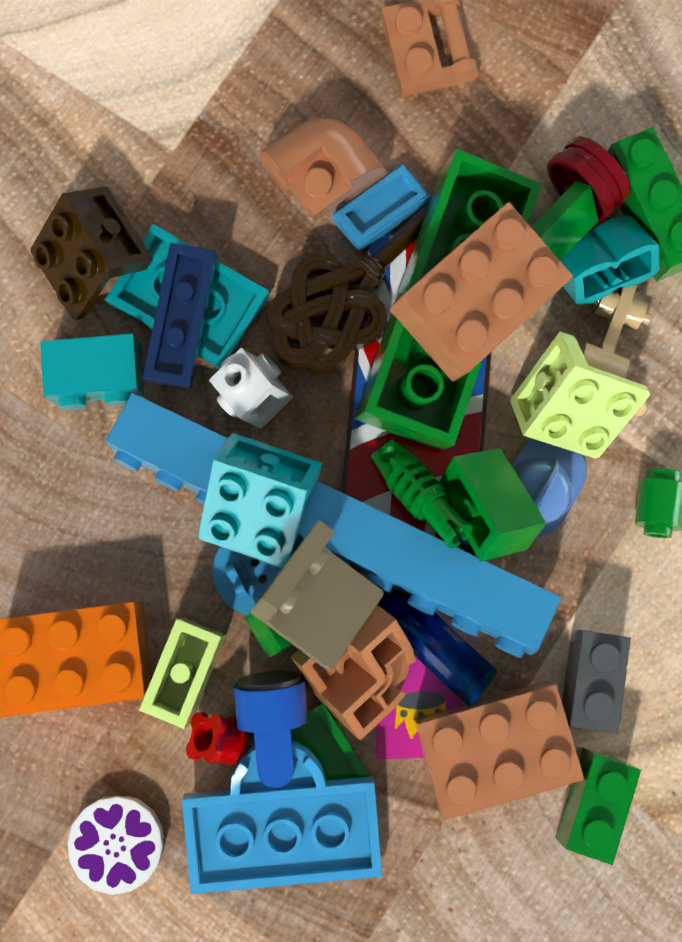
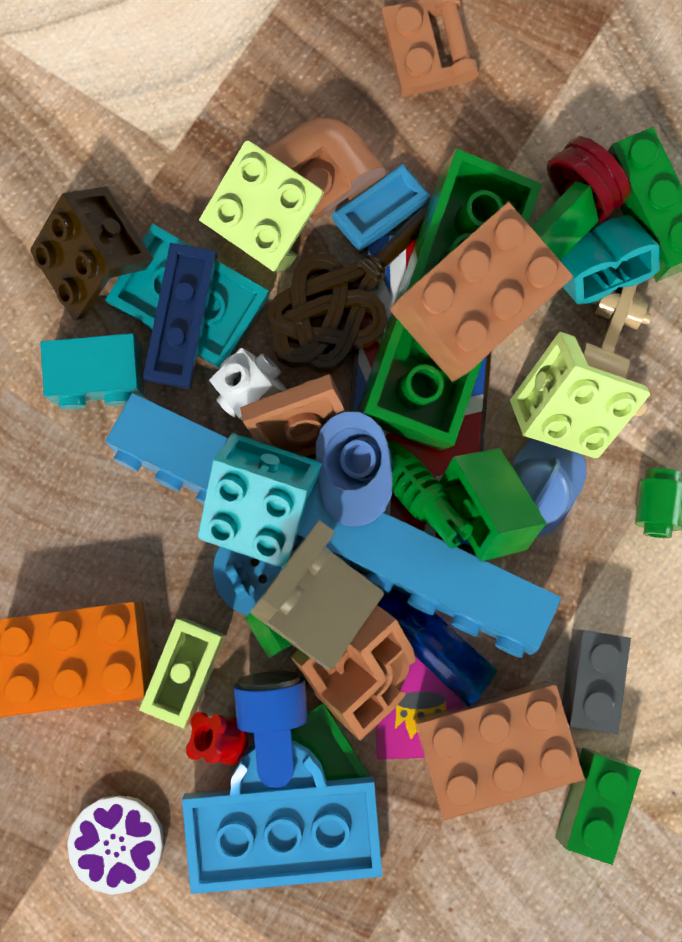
none -> yellowish green bracket [199,141,324,272]
none -> nougat plate [240,374,350,460]
none -> medium blue piece [316,412,392,527]

